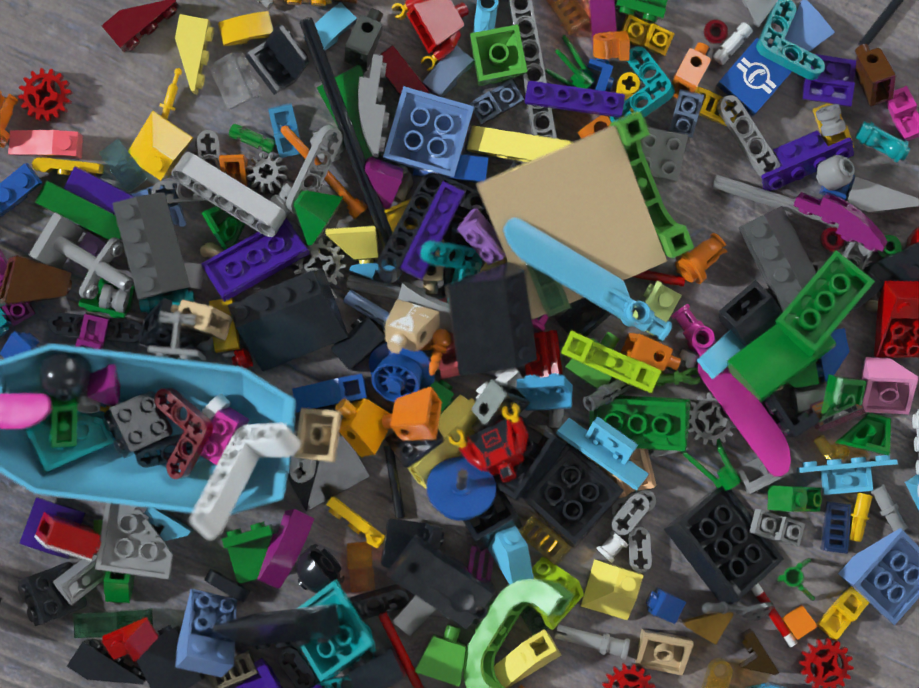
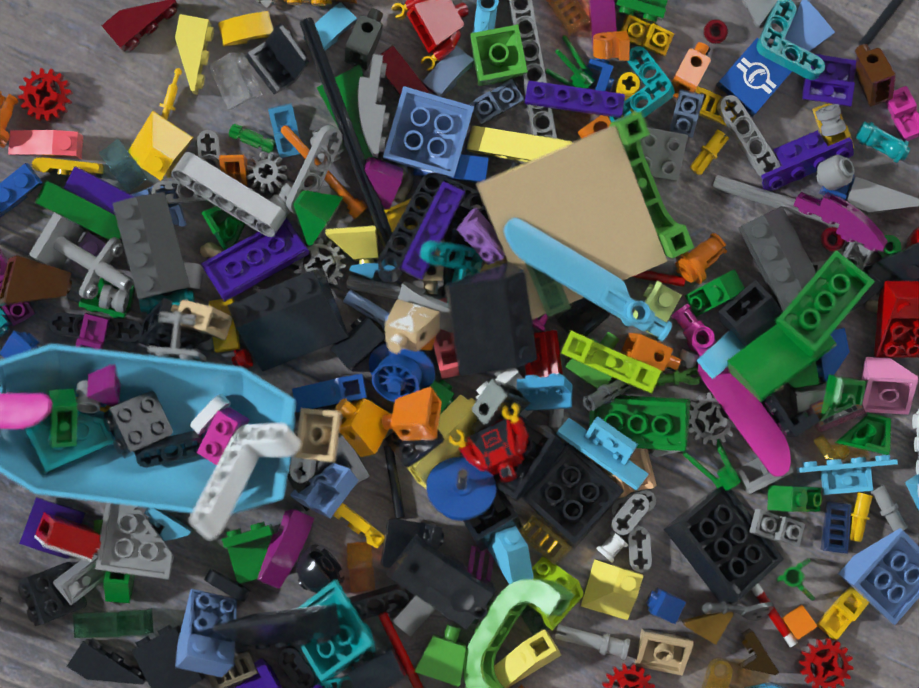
black cylinder [40,354,91,401] -> none
red slope [102,617,158,661] -> none
dark red beam [155,388,213,479] -> none
orange bar [429,329,452,375] -> none
white axle [713,22,753,65] -> none
none -> medium blue slope [290,463,359,518]
none -> green slope [685,269,745,317]
none -> yellow axle [690,130,729,175]

